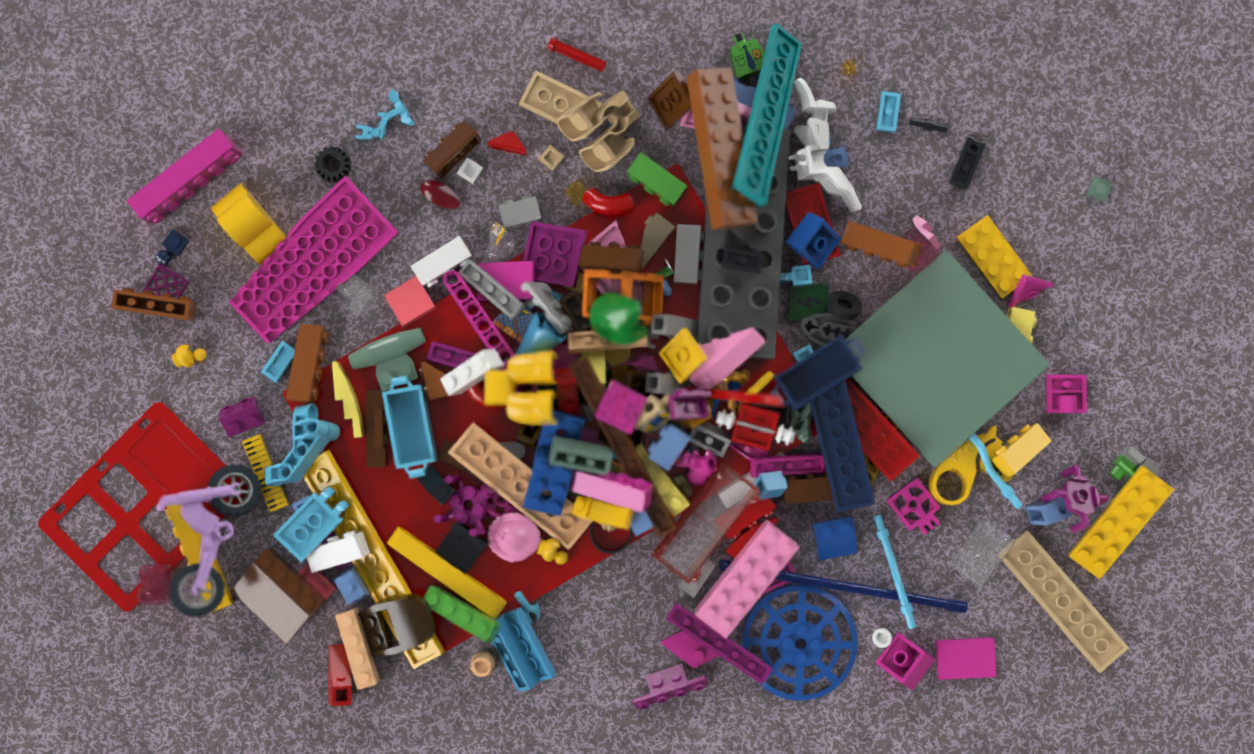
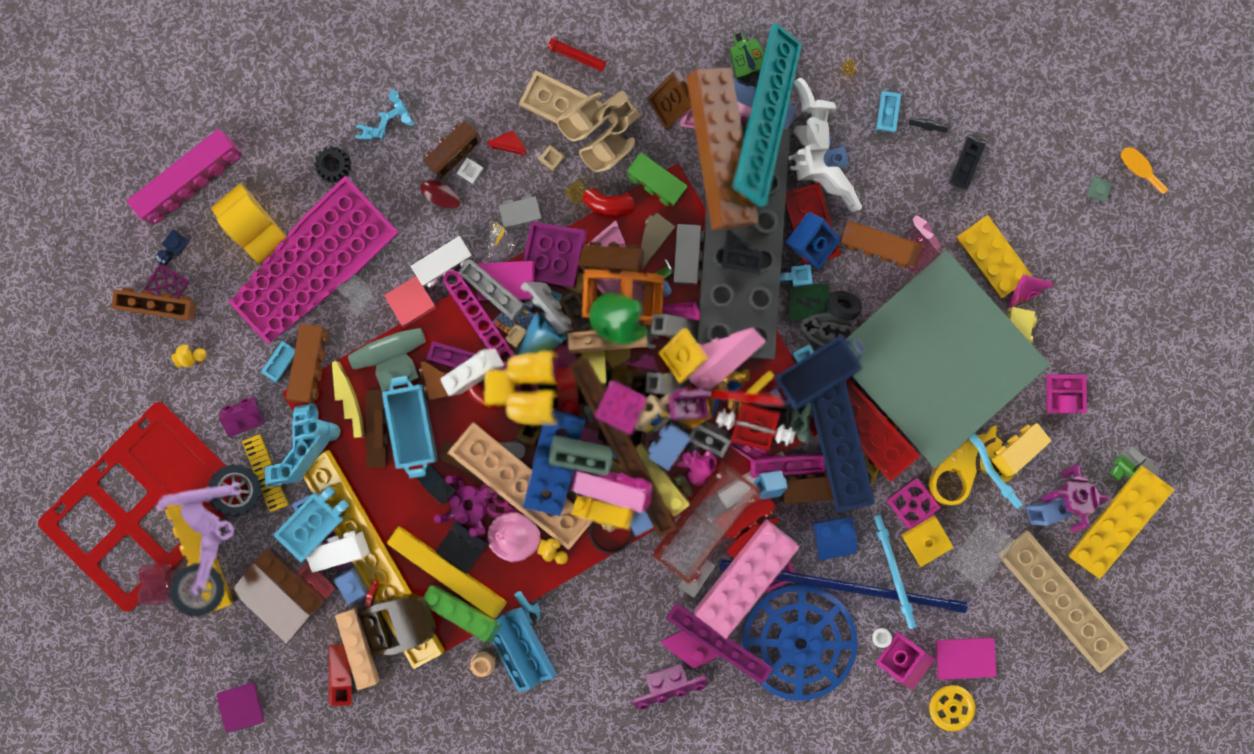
none -> magenta slope [216,682,265,733]
none -> red piece [365,579,379,607]
none -> tan tile [505,324,527,347]
none -> dark pink tile [662,301,700,320]
none -> yellow plate [901,515,954,567]
none -> yellow plate [929,685,976,731]
none -> light orange piece [1120,147,1168,194]

